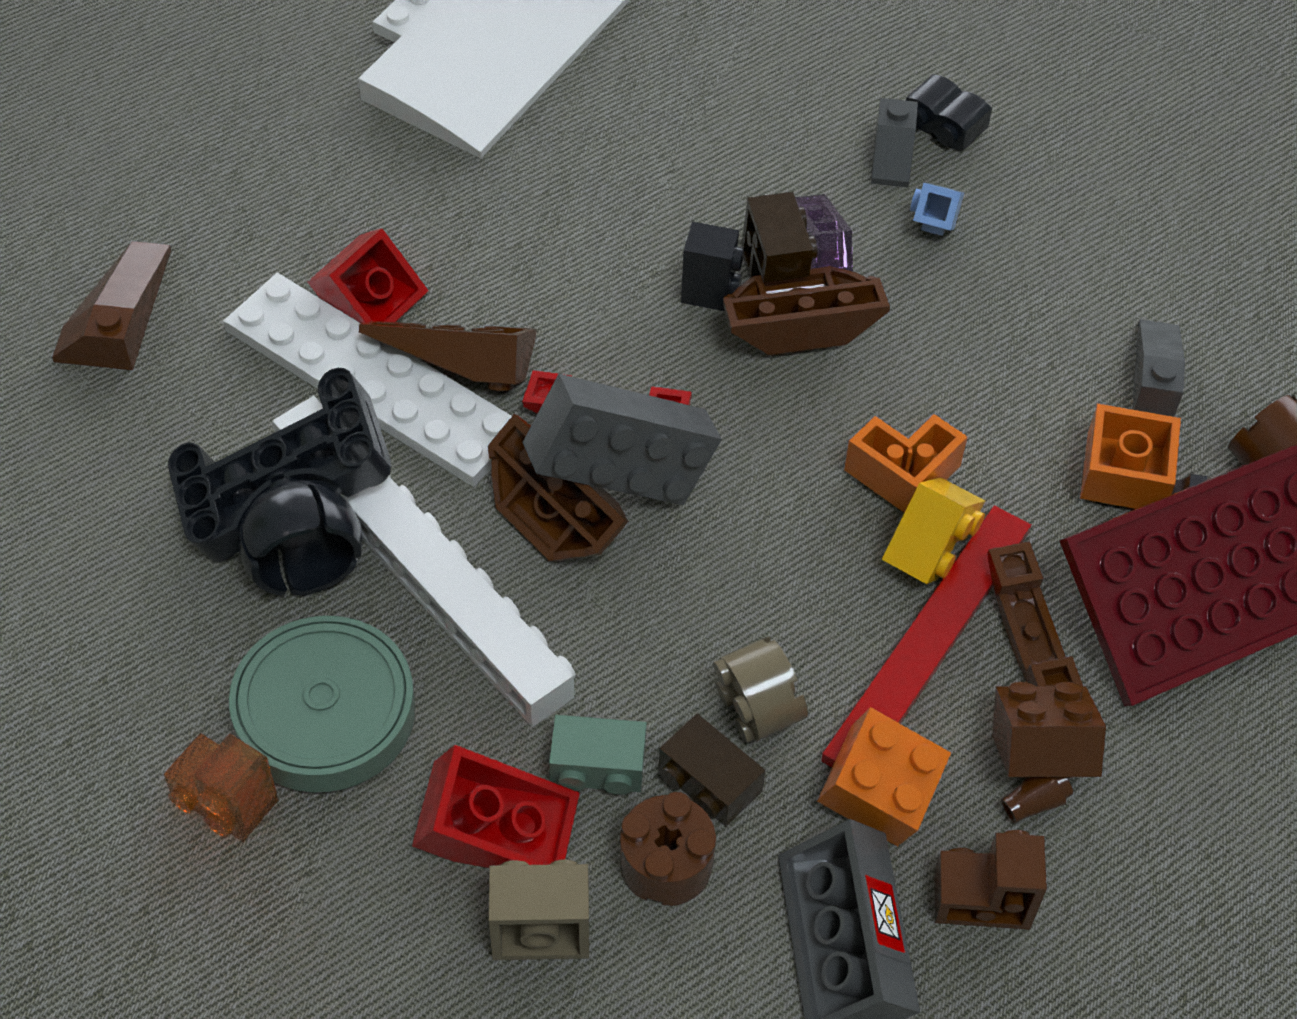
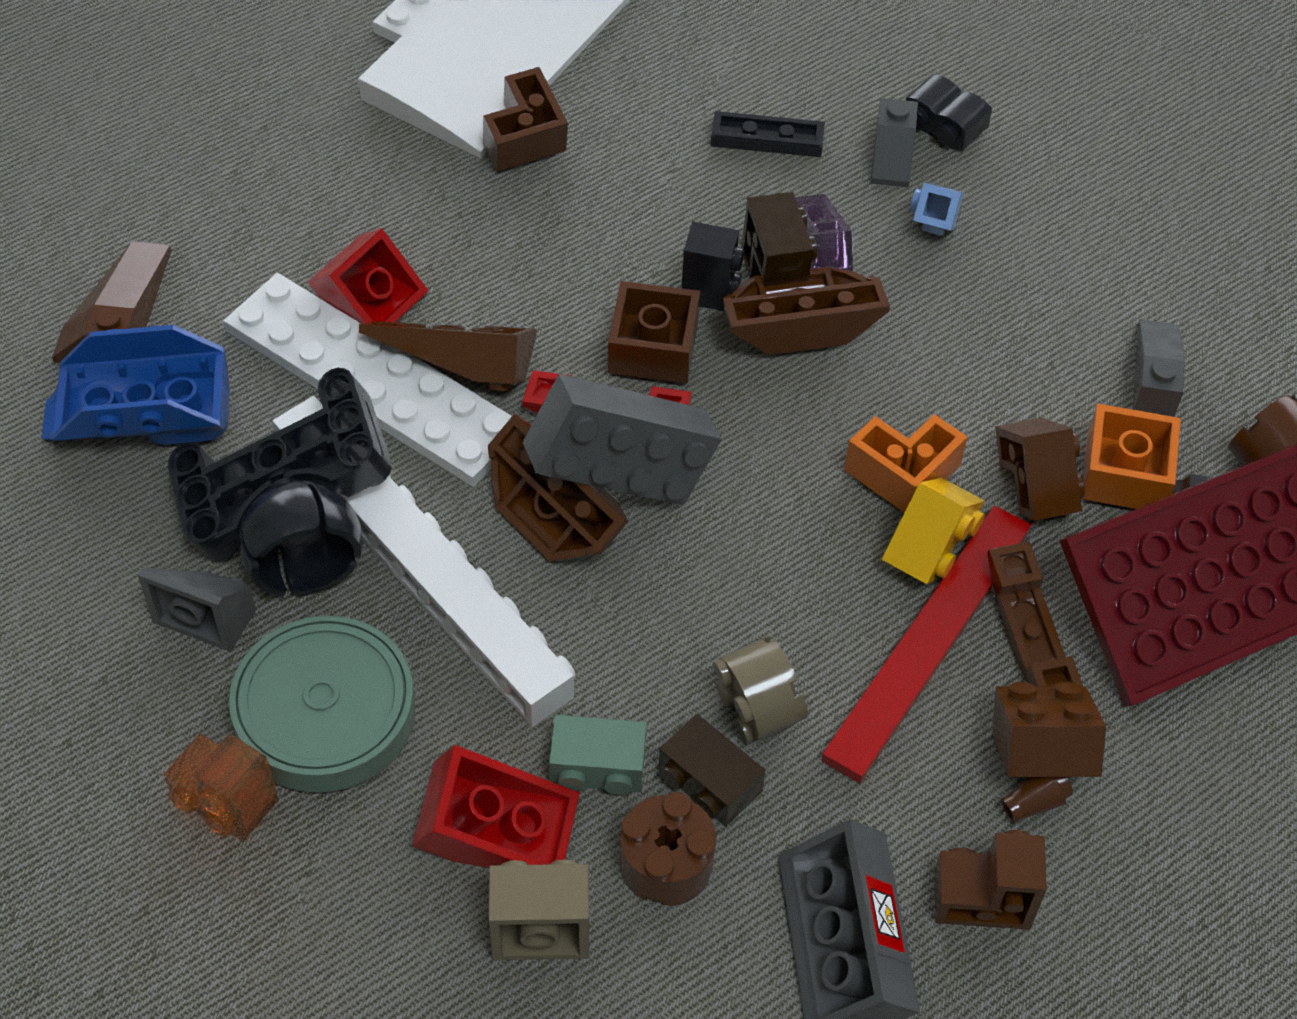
orange brick [817,707,951,847] -> none
none -> blue slope [41,325,230,445]
none -> dark grey slope [138,568,256,652]
none -> reddish brown brick [483,67,568,172]
none -> reddish brown brick [608,281,700,384]
none -> black tile [711,111,825,157]
none -> reddish brown brick [995,418,1085,520]

